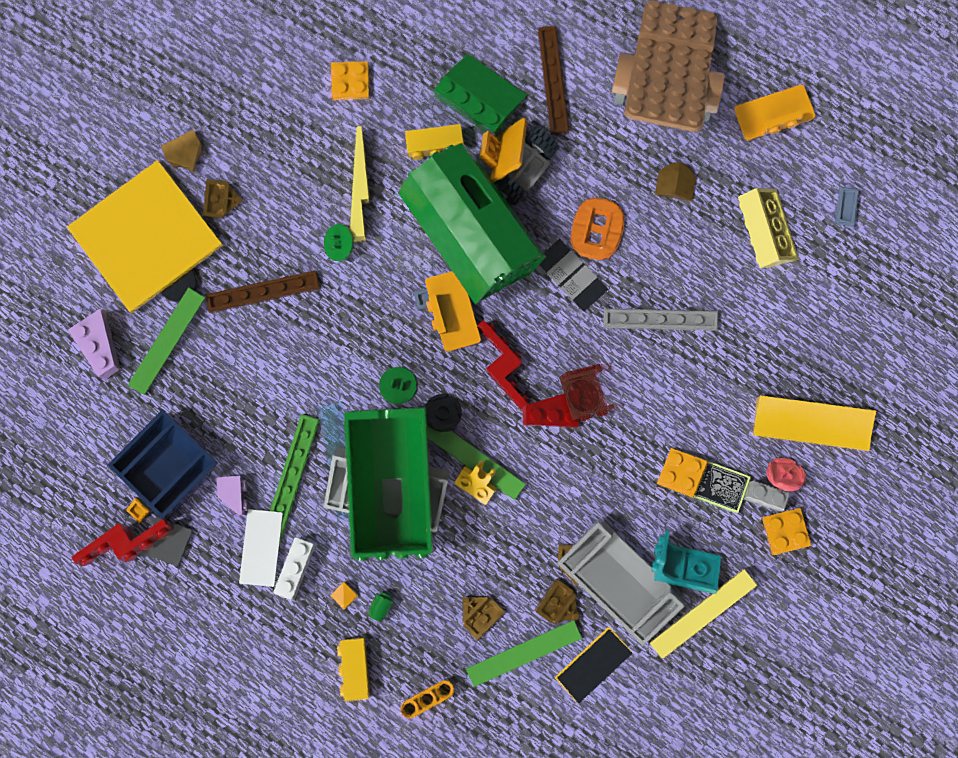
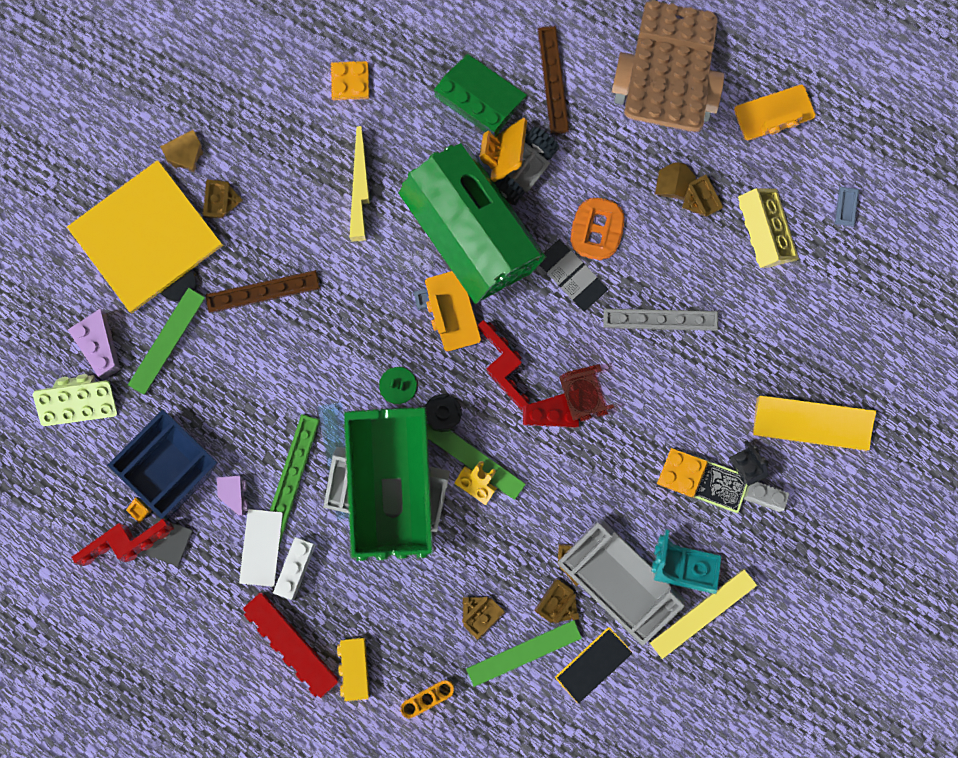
green piece [324,224,354,262] -> none
light orange slope [331,582,358,609] -> none
green brick [368,591,394,622] -> none
yellow brick [405,124,463,160] -> none
light orange plate [762,508,811,555] -> none
coral tile [766,458,806,491] -> none
none -> yellowish green bracket [33,374,117,426]
none -> red brick [242,592,340,698]
none -> pearl gold slope [682,175,723,217]
none -> black bracket [729,440,769,486]

